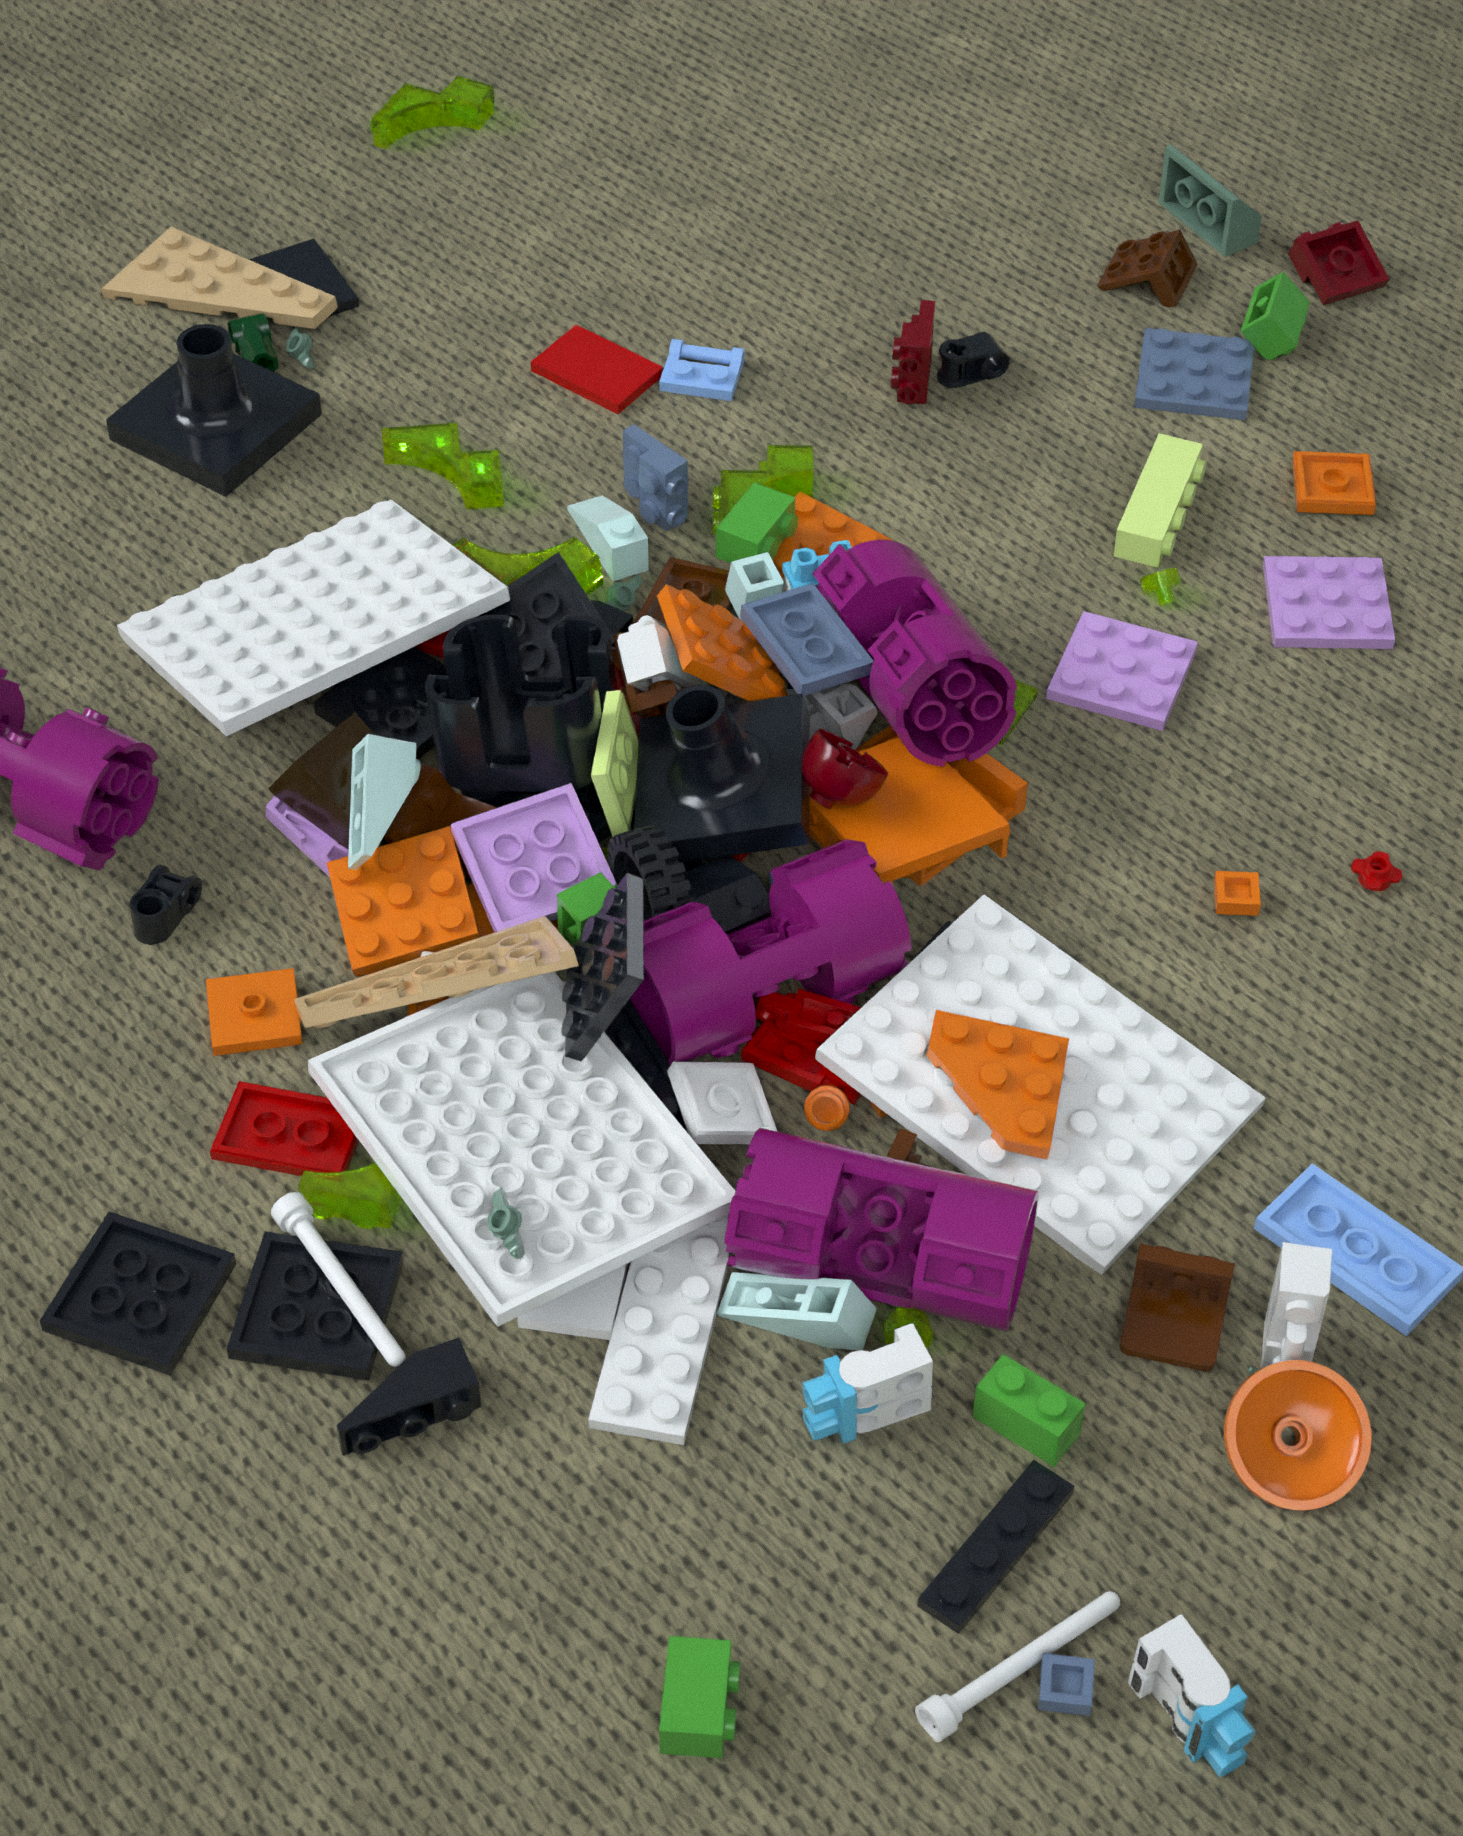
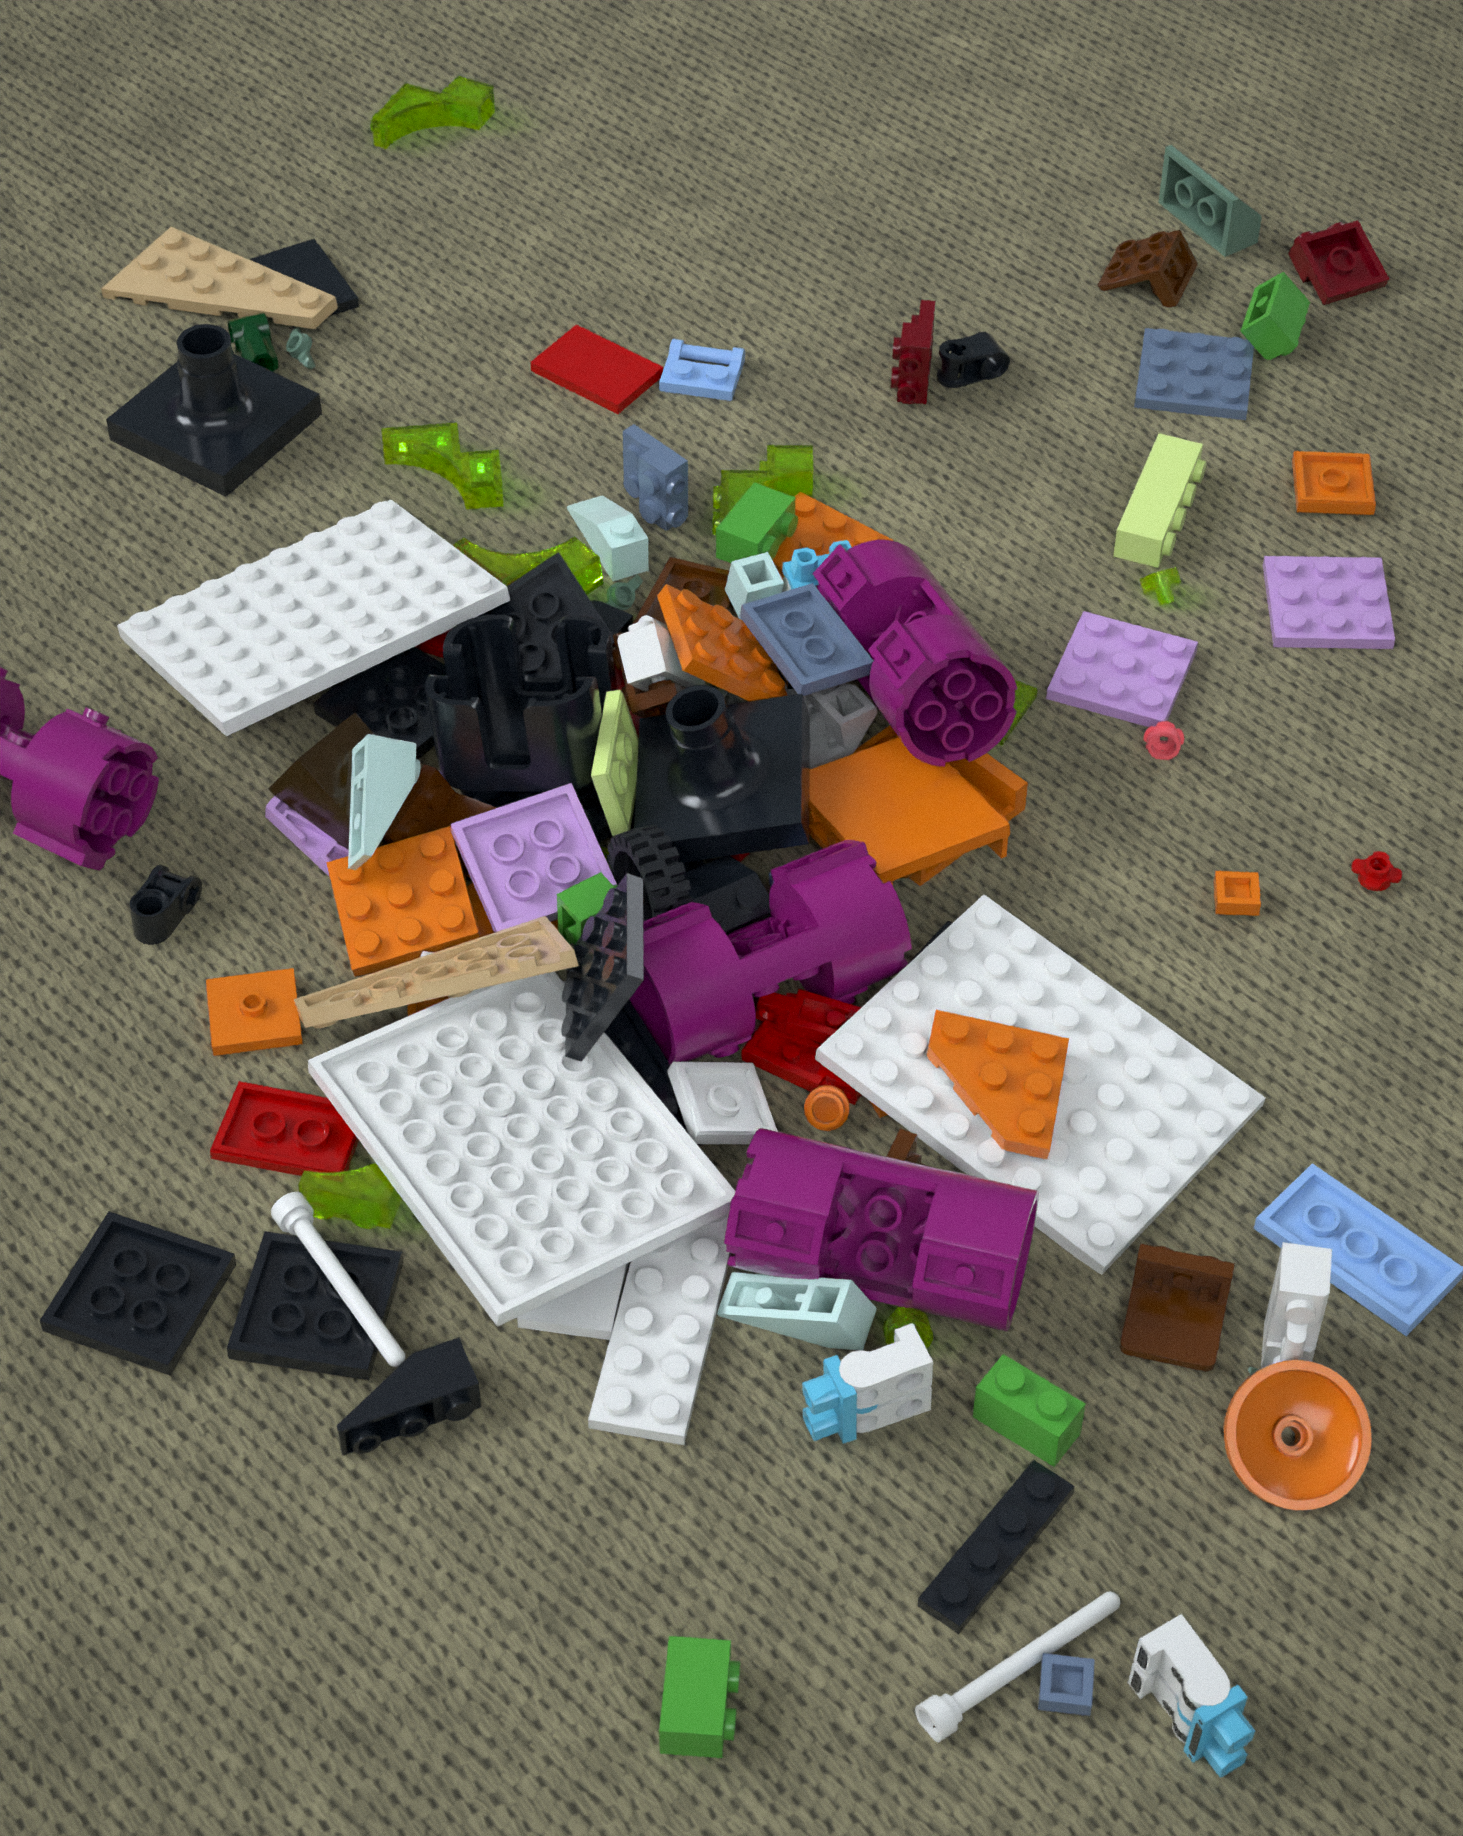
sand green piece [487,1187,525,1259] -> none
dark red cylinder [801,728,888,809] -> none
none -> coral plate [1143,721,1184,760]

